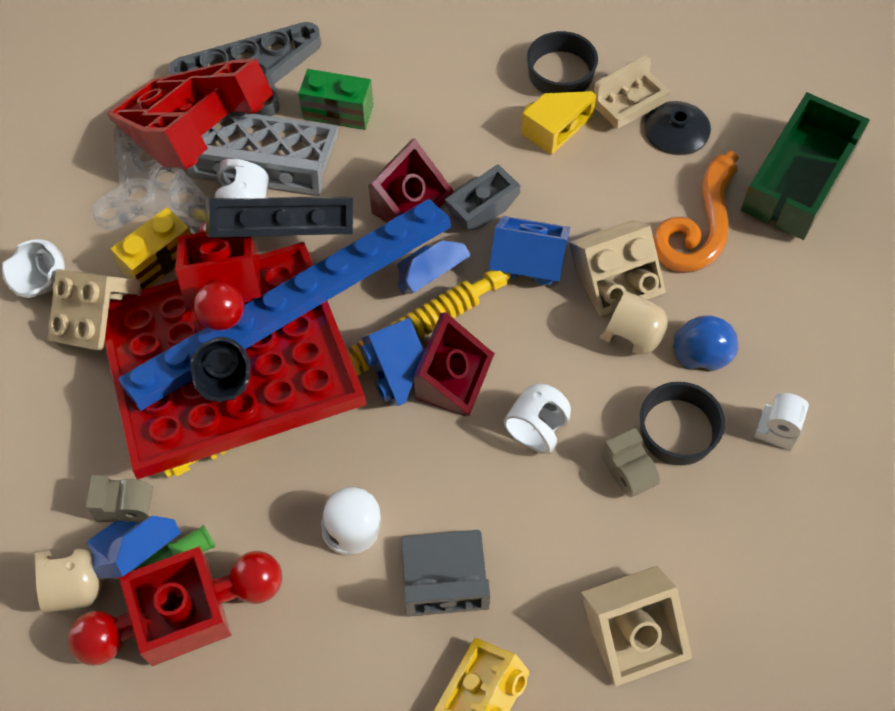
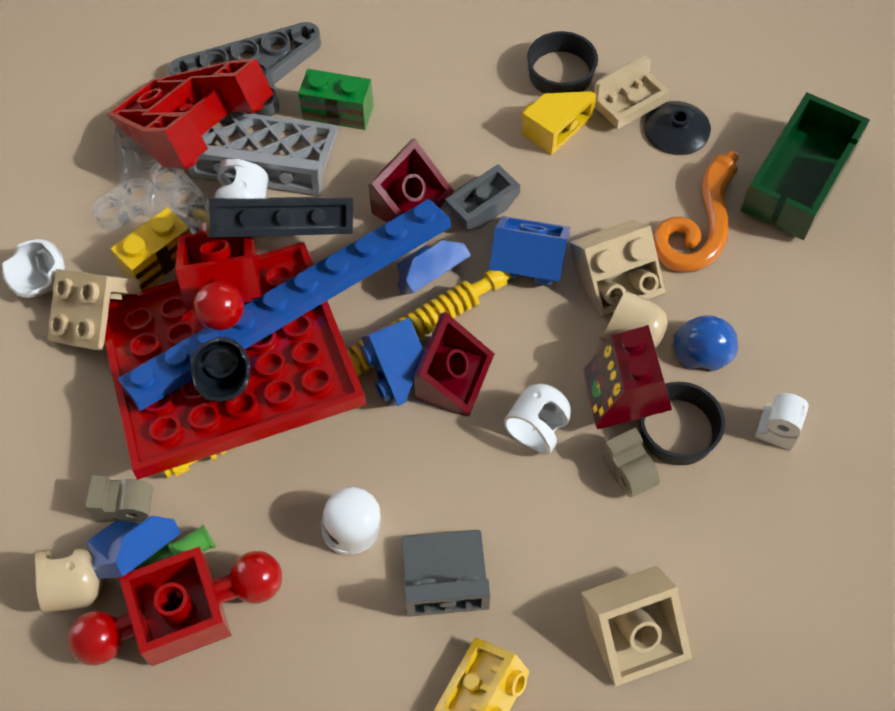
none -> dark red slope [583,325,672,430]

